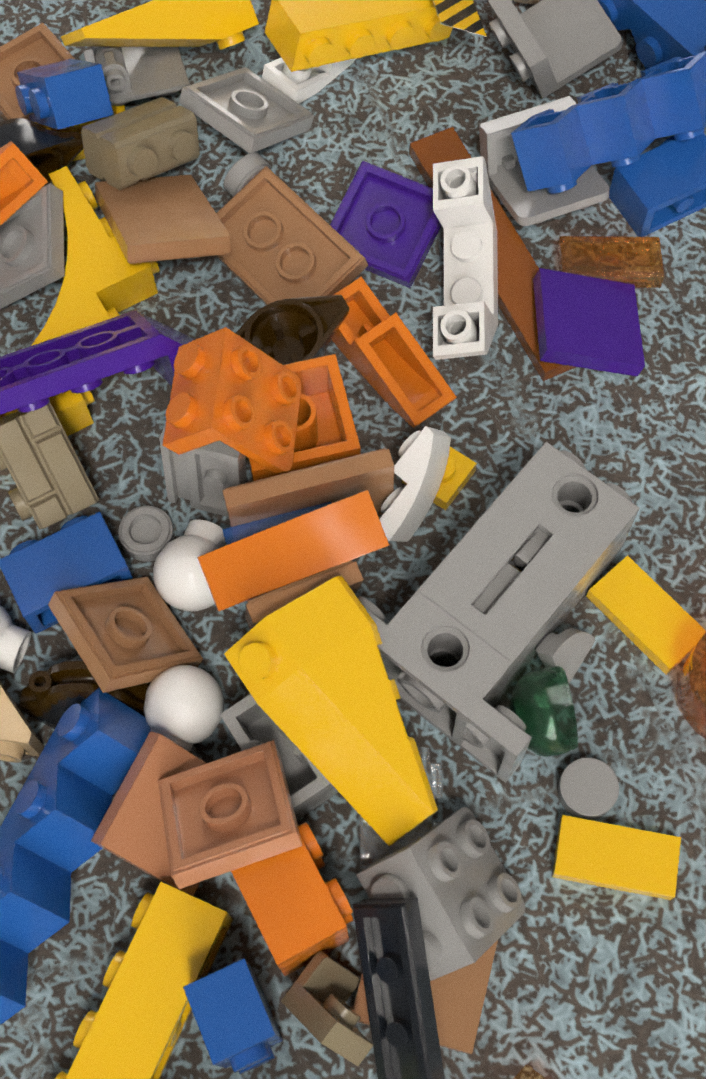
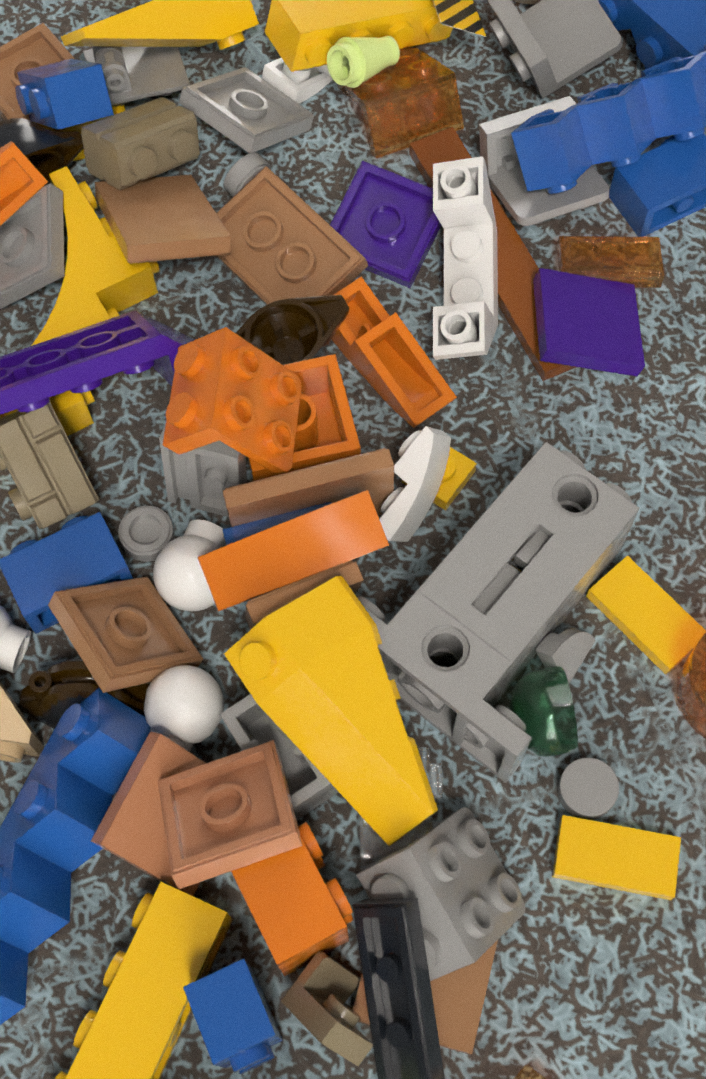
none -> yellowish green cone [327,36,400,88]
none -> clear orange bracket [337,48,464,158]

